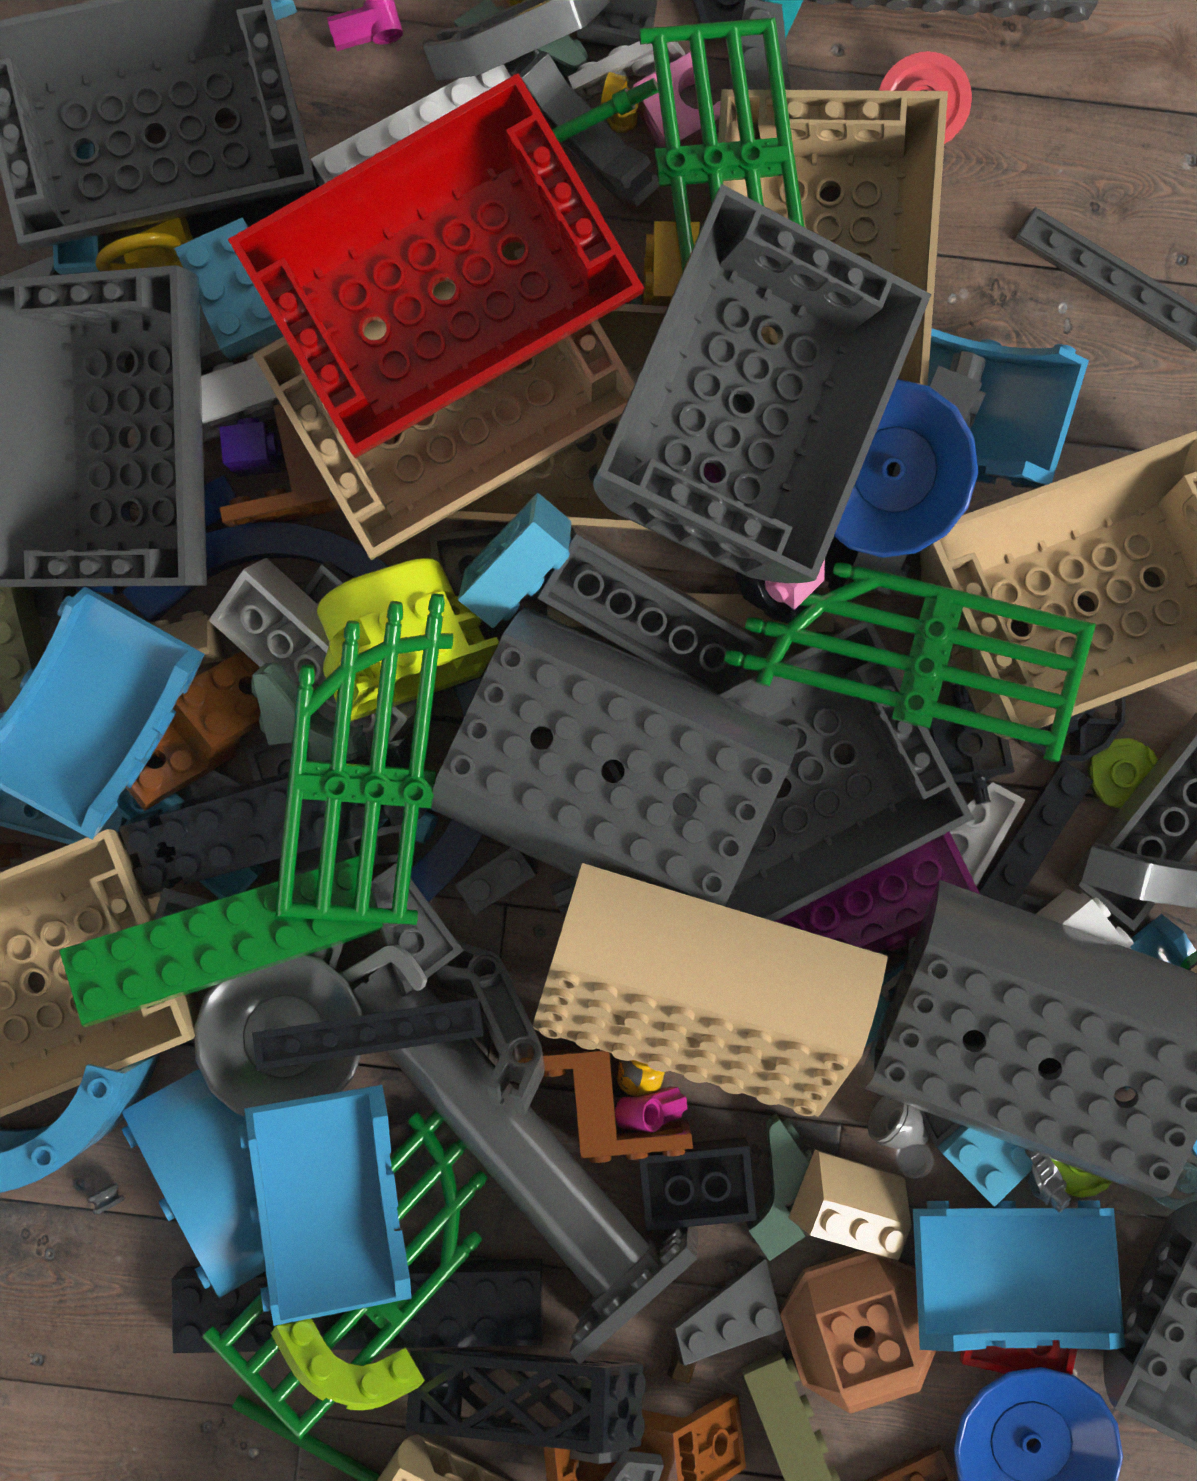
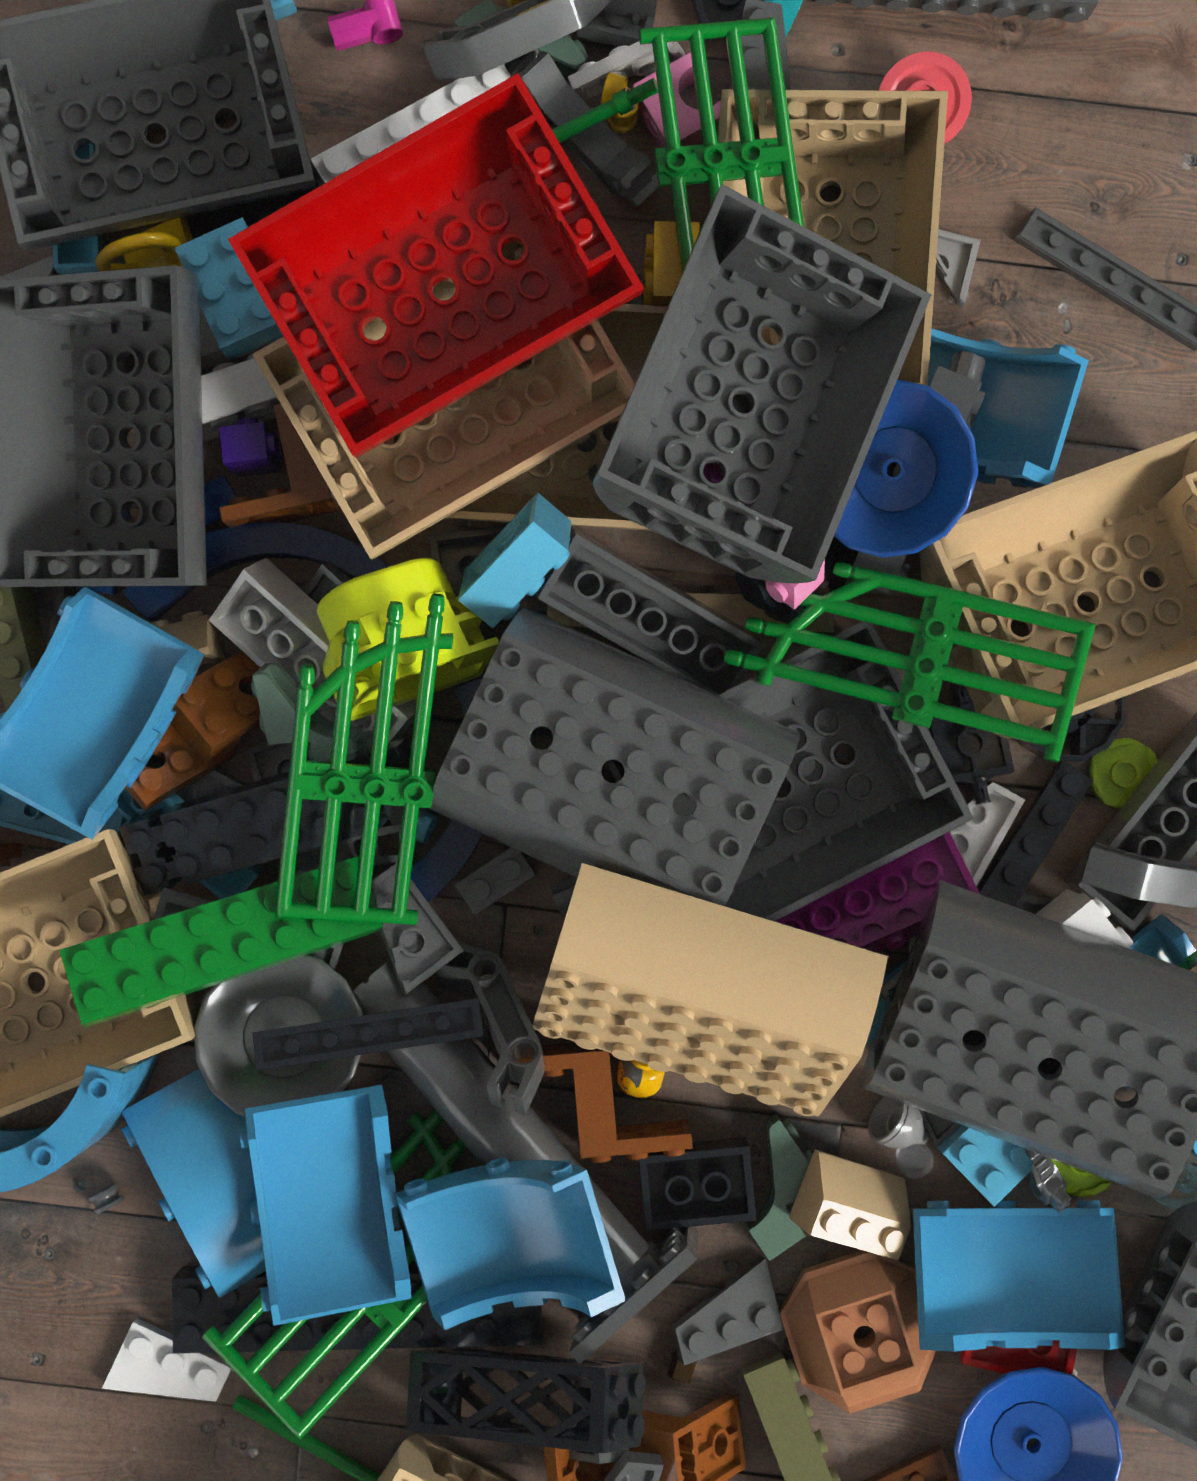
lime plate [271,1319,425,1410] -> none
light grey piece [339,945,427,991] -> none
dark pink piece [615,1086,688,1132] -> none
none -> white wing [102,1318,232,1402]
none -> dark azure panel [394,1158,625,1330]
none -> light grey tile [936,229,981,306]

